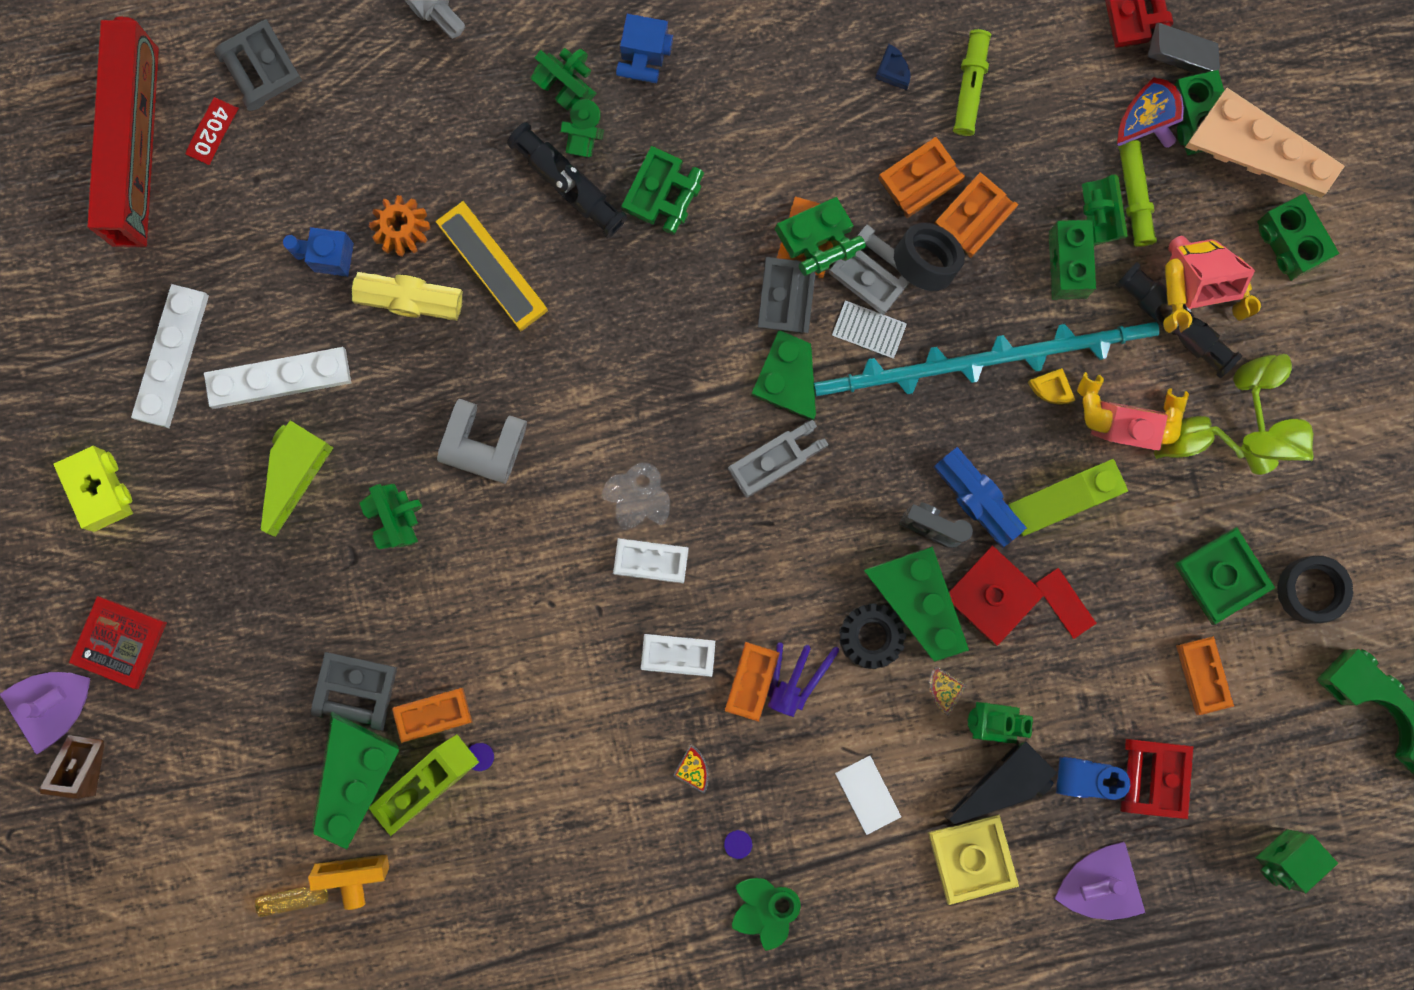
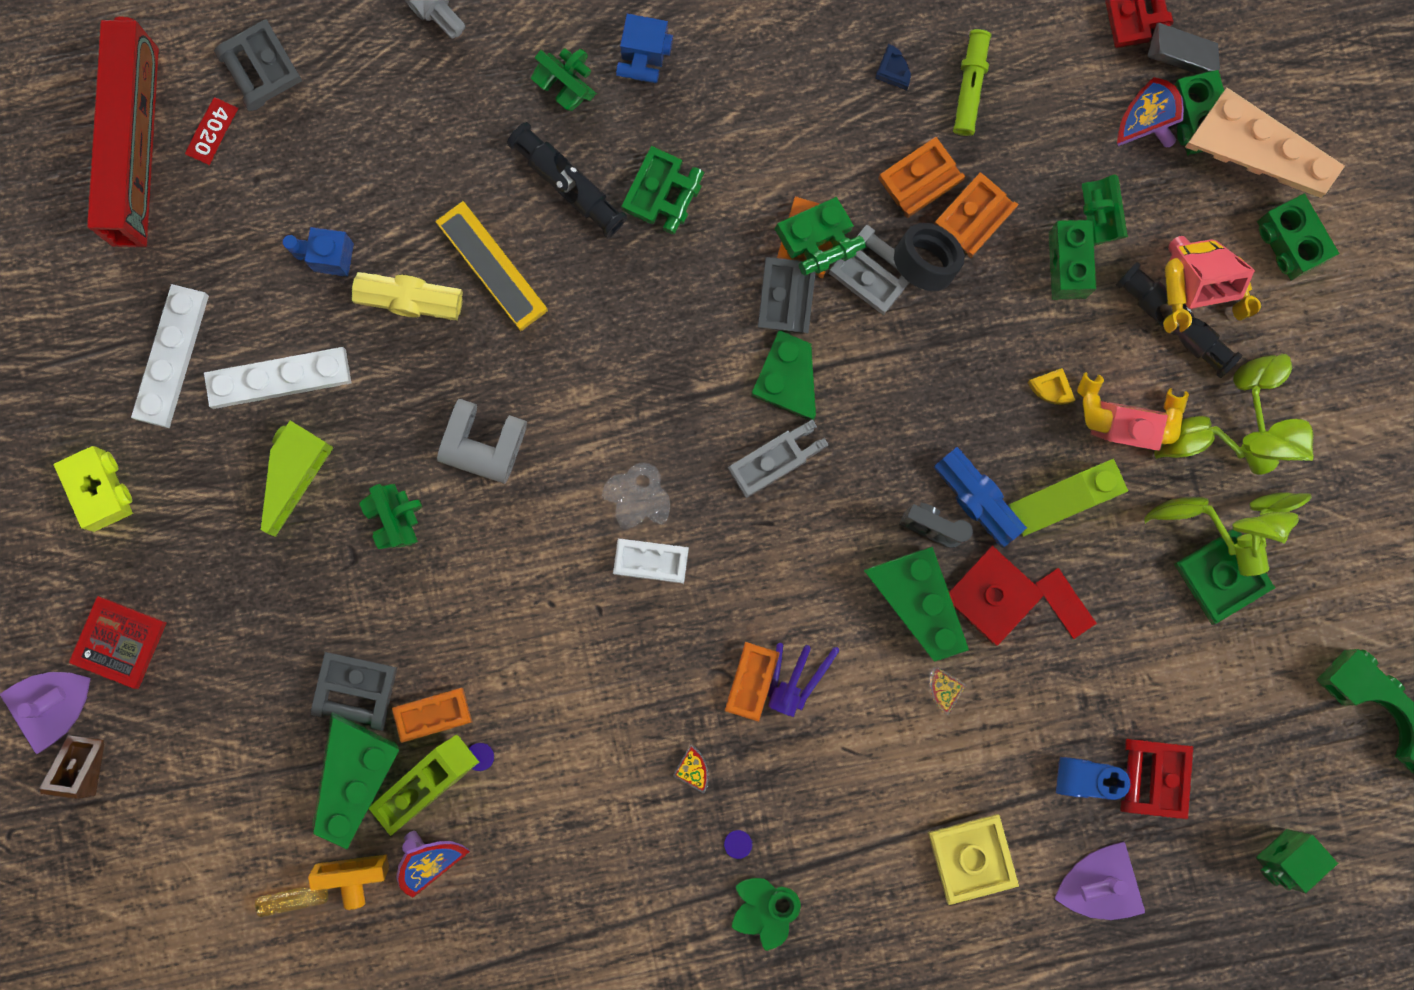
orange gear [369,195,430,257] -> none
green hips [561,99,604,157] -> none
white plate [641,634,716,677] -> none
teal plant [814,322,1159,396] -> none
white sticker [832,300,907,359] -> none
white sticker [835,756,901,835] -> none
black tyre [839,604,906,669] -> none
black slope [944,740,1057,824] -> none
green hips [967,702,1033,744] -> none
lime pin [1118,140,1157,247] -> none
orange plate [1176,636,1234,715] -> none
black tyre [1277,556,1353,624] -> none
none -> shield [396,831,470,898]
none -> lime plant [1144,493,1312,576]

